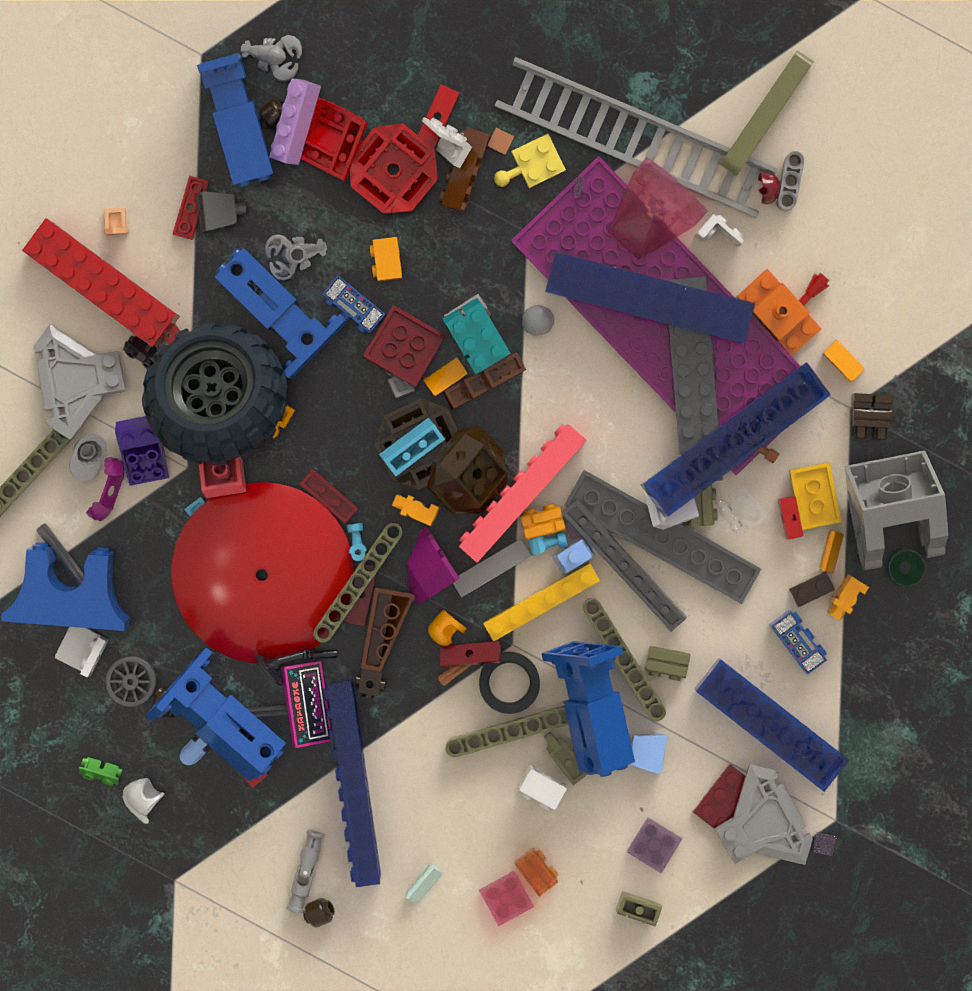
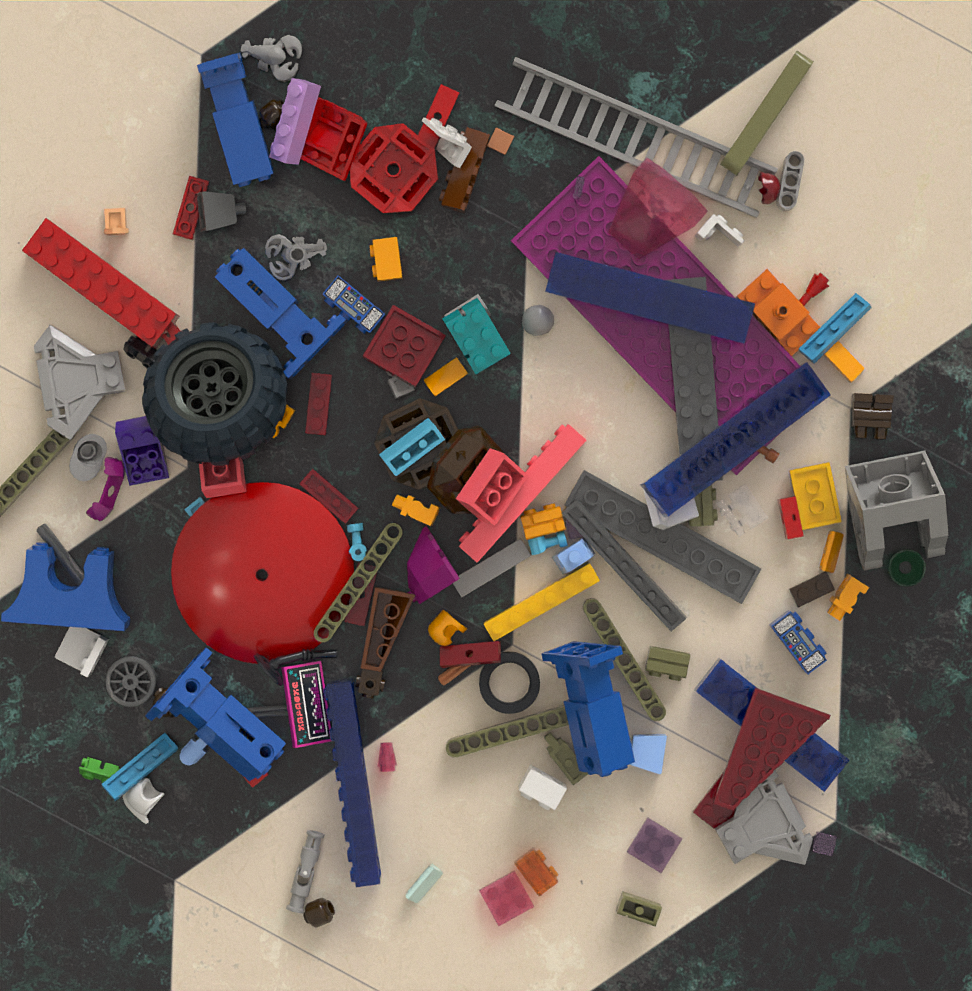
reddish brown slope [442,352,526,410] -> none
light yellow plate [494,134,566,188] -> none
none -> dark azure plate [102,733,178,801]
none -> dark red plate [305,373,332,435]
none -> clear pink cone [377,742,397,772]
none -> coral brick [456,448,529,526]
none -> dark red wing [713,688,831,811]
none -> dark azure plate [799,293,872,364]

